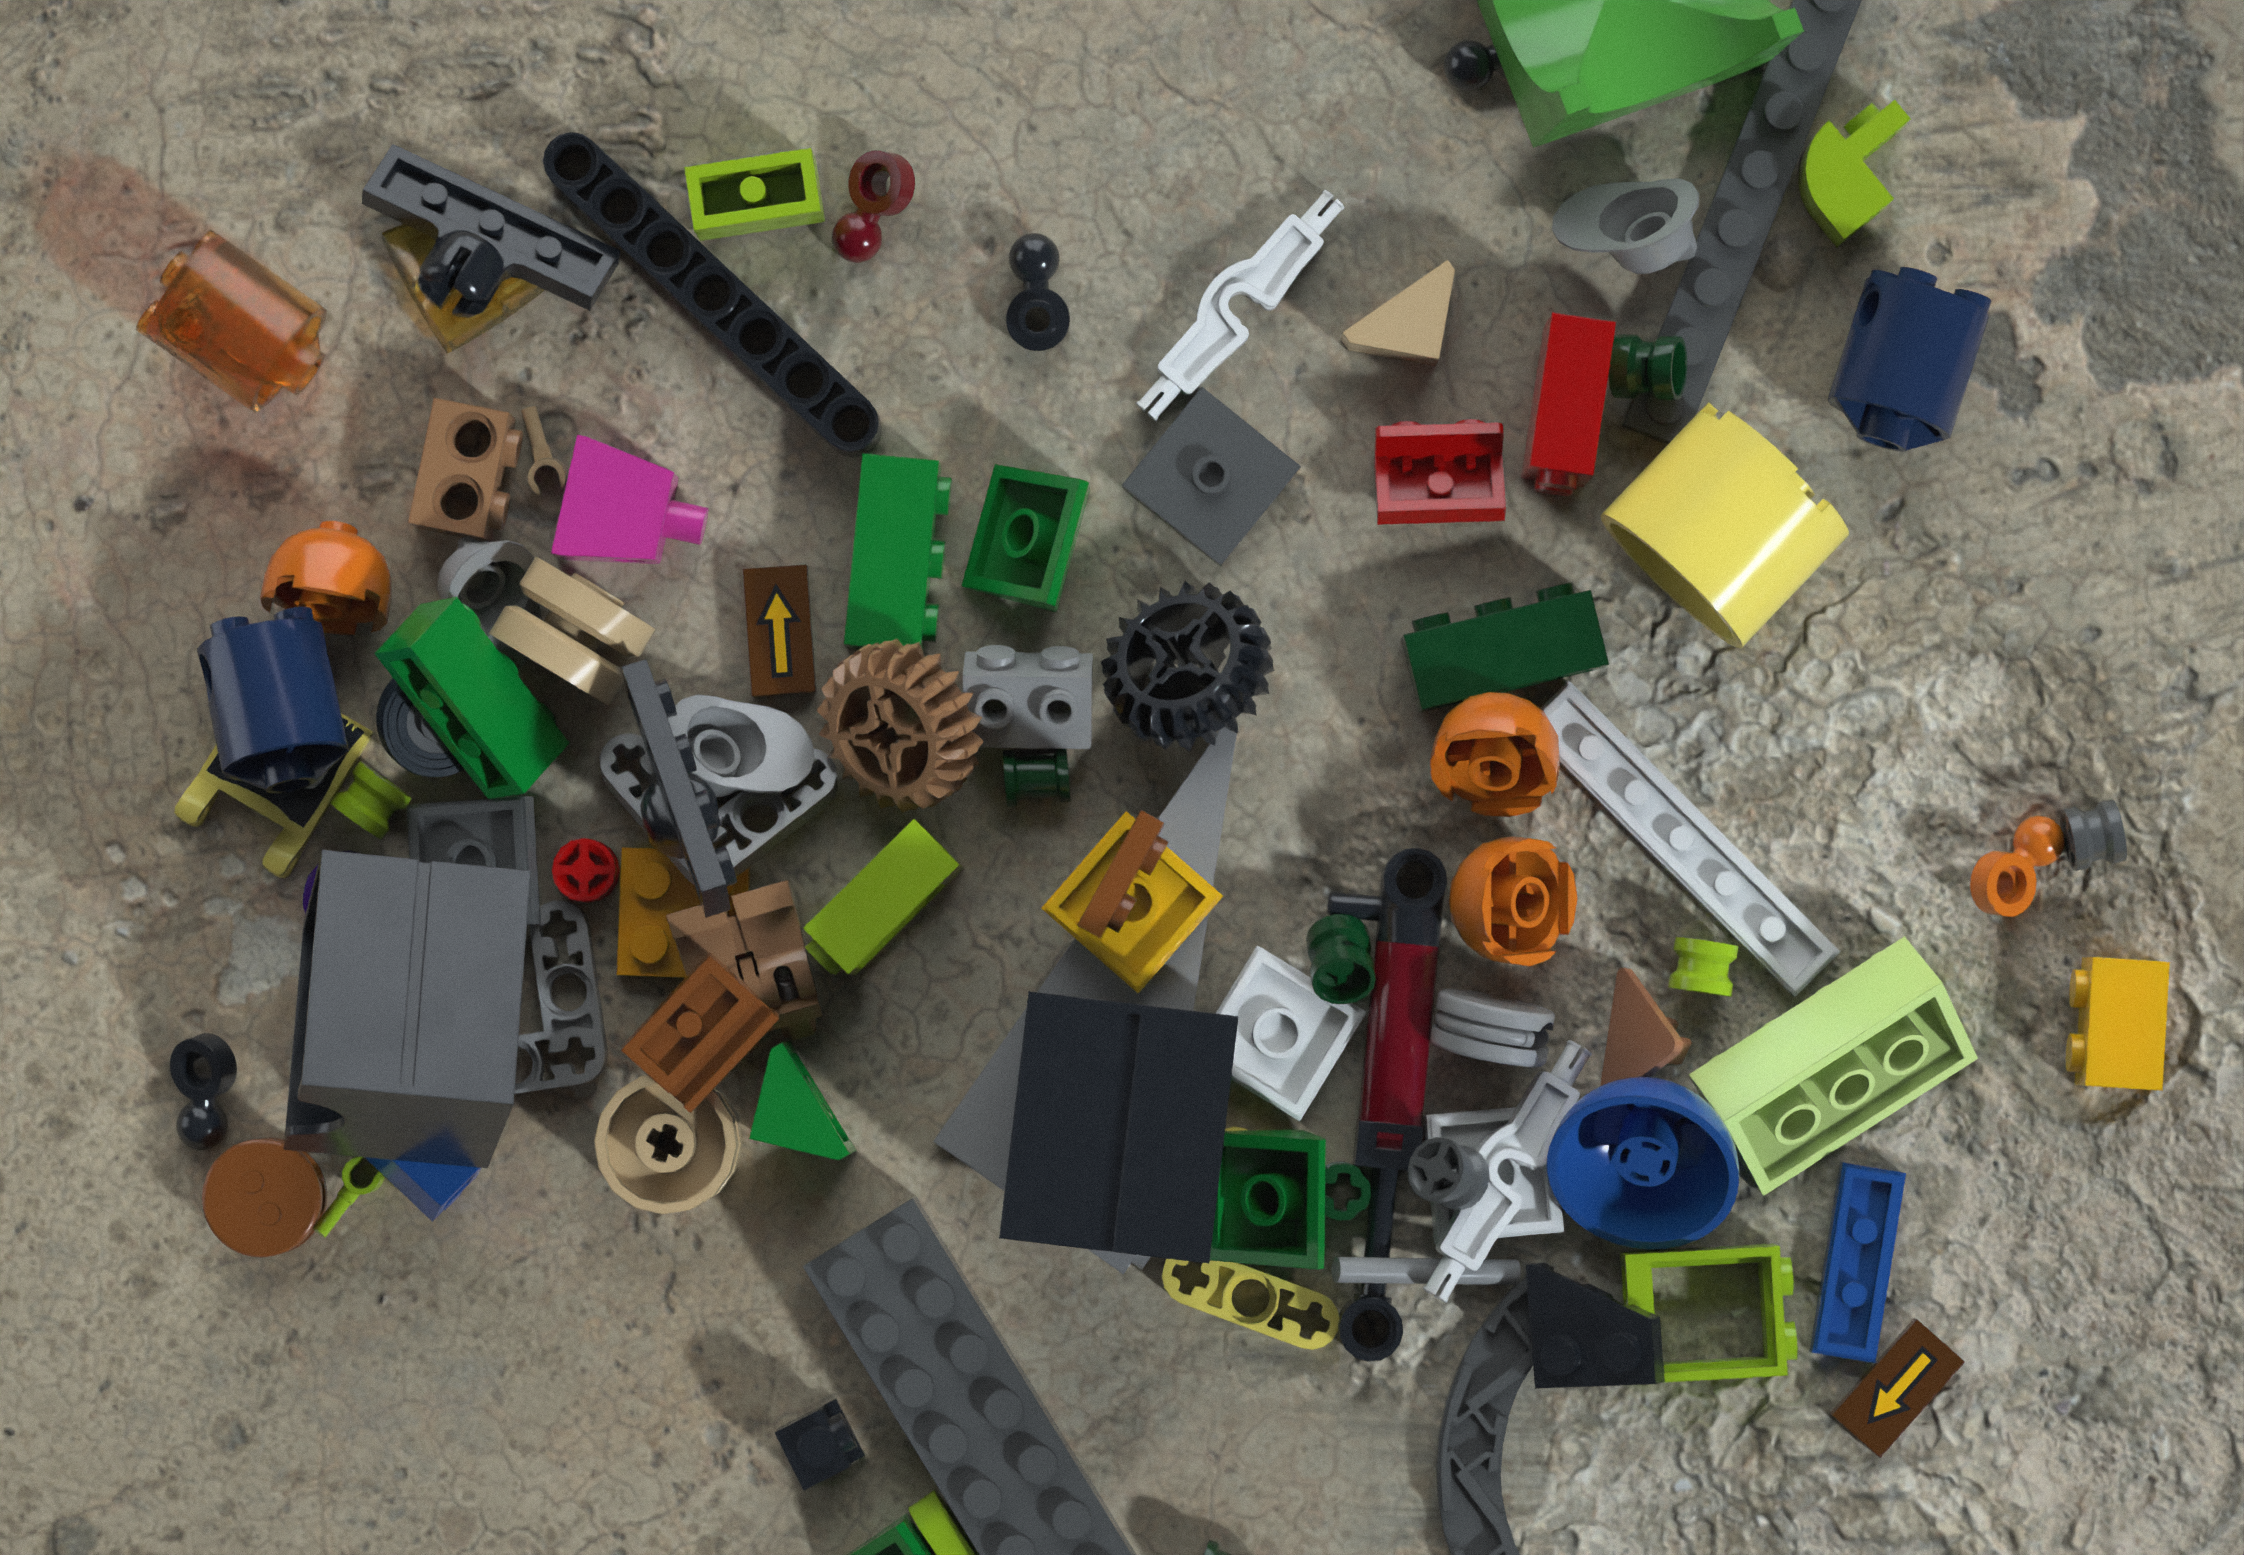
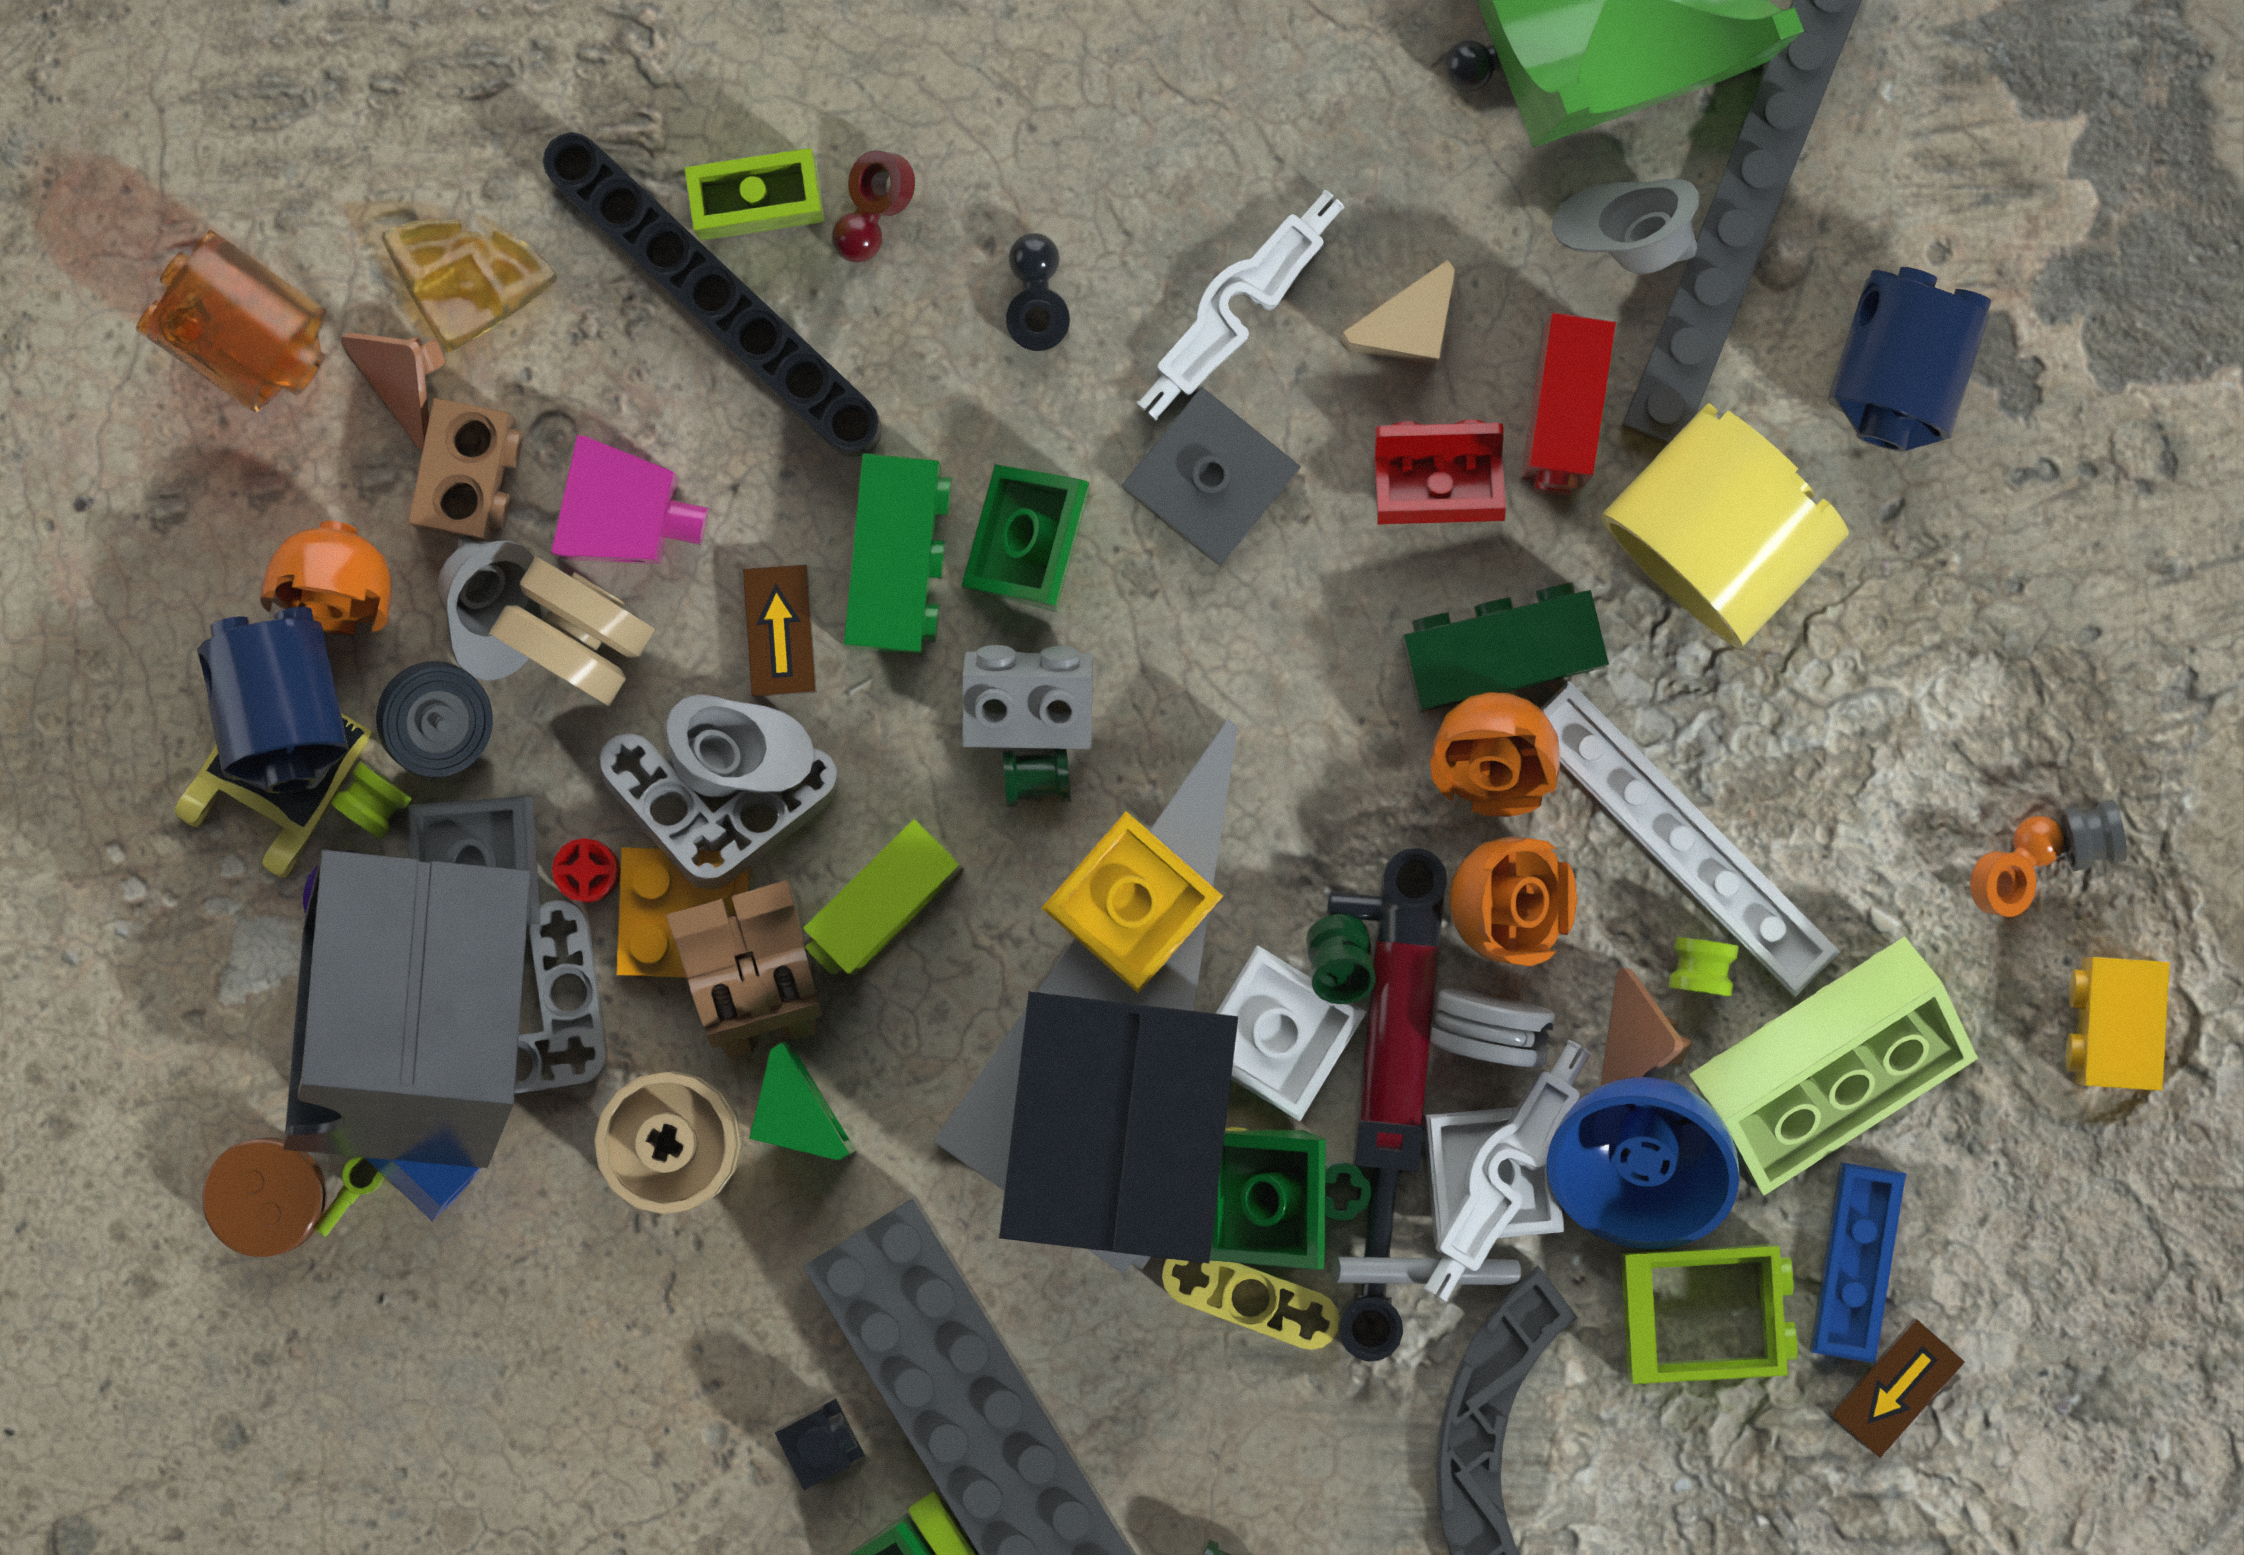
black plate [170,1033,237,1150] -> none
black plate [362,144,620,318] -> none
green brick [374,597,569,799] -> none
tan hand [521,406,568,495] -> none
dark orange plate [621,952,779,1113] -> none
black plate [622,659,737,918] -> none
medium nougat gear [816,639,984,813] -> none
dark orange plate [1077,810,1169,939] -> none
black gear [1100,581,1275,752] -> none
dark grey wheel [1408,1137,1490,1210] -> none
black wing [1526,1262,1665,1389] -> none
dark green wheel [1608,334,1687,401] -> none
lime brick [1798,100,1911,248] -> none
none -> nougat piece [341,332,446,450]

